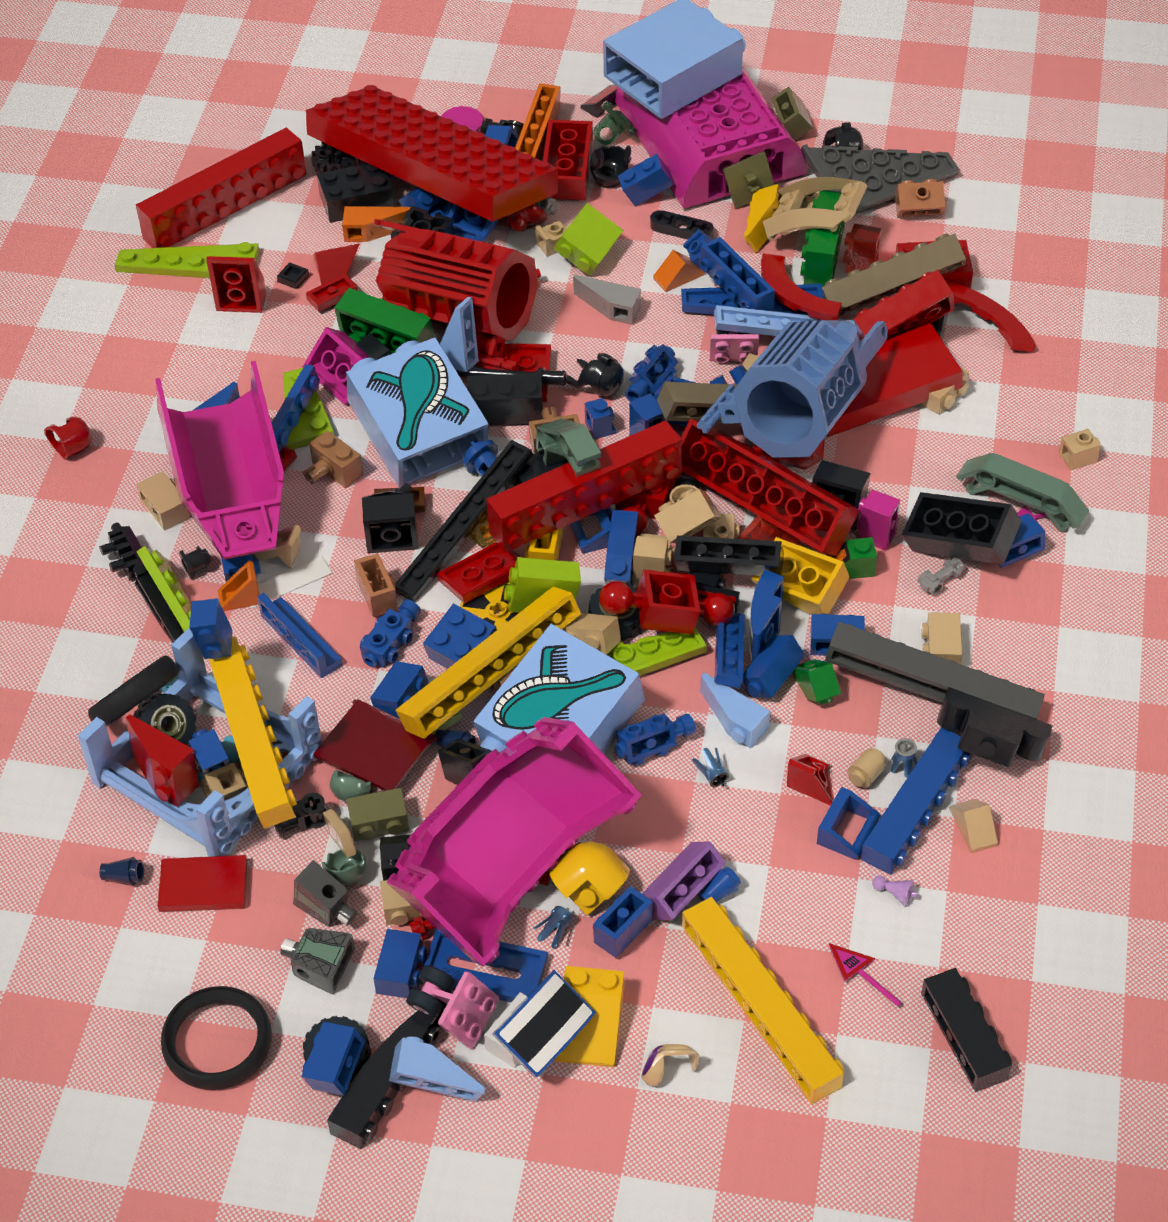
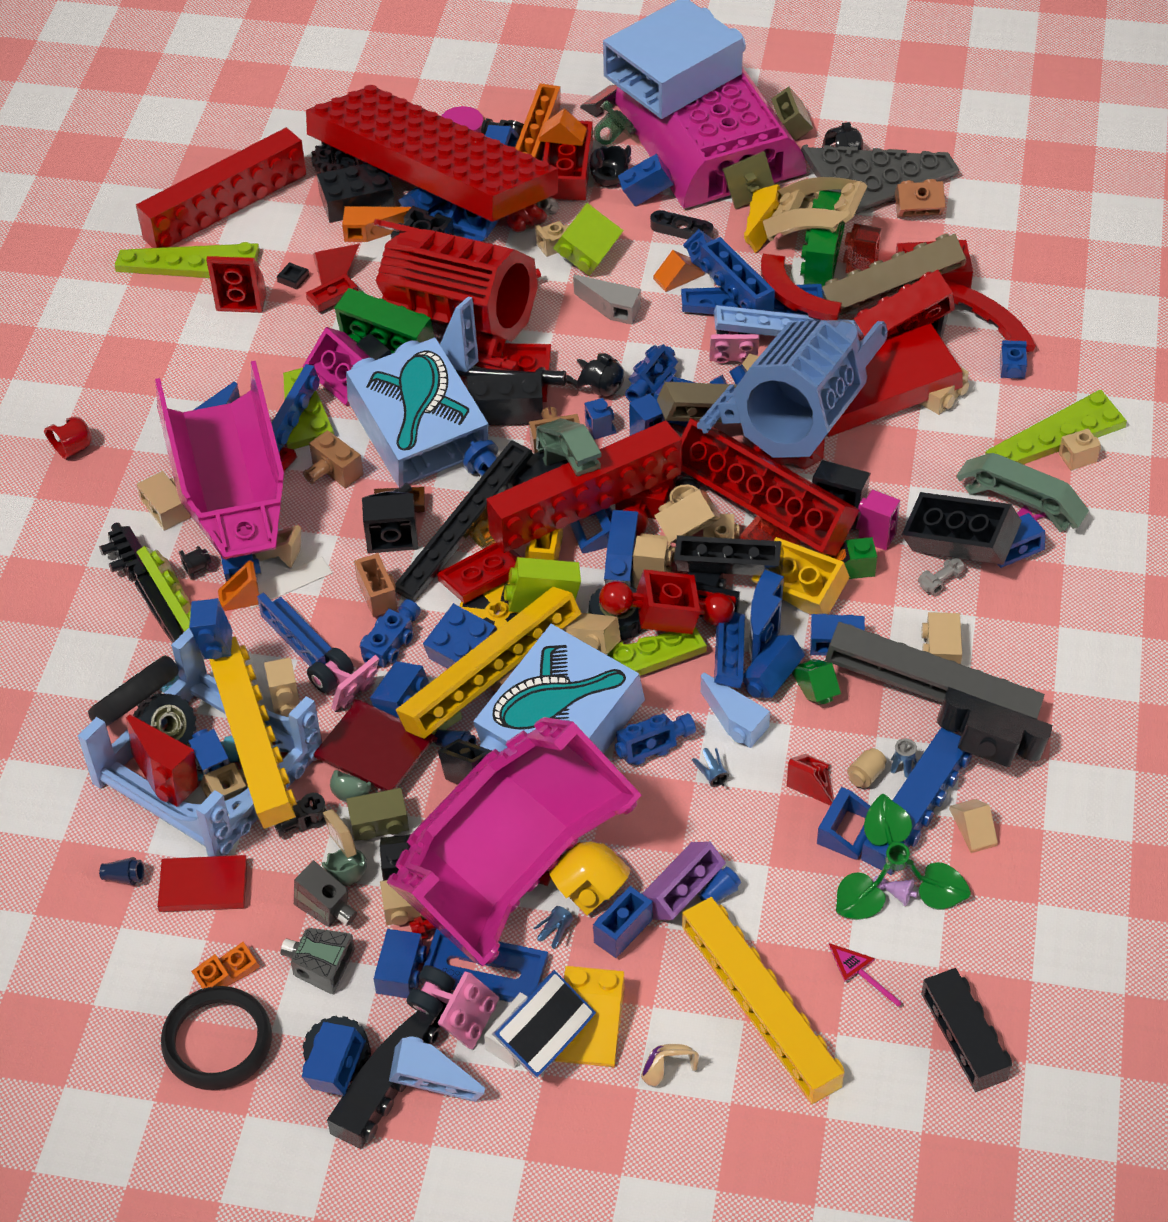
none -> orange slope [191,942,261,989]
none -> tan brick [264,657,300,717]
none -> plate [307,648,379,711]
none -> orange slope [539,108,587,146]
none -> green plant [836,794,971,920]
none -> lime wing [985,390,1127,465]
none -> blue brick [1000,340,1027,379]

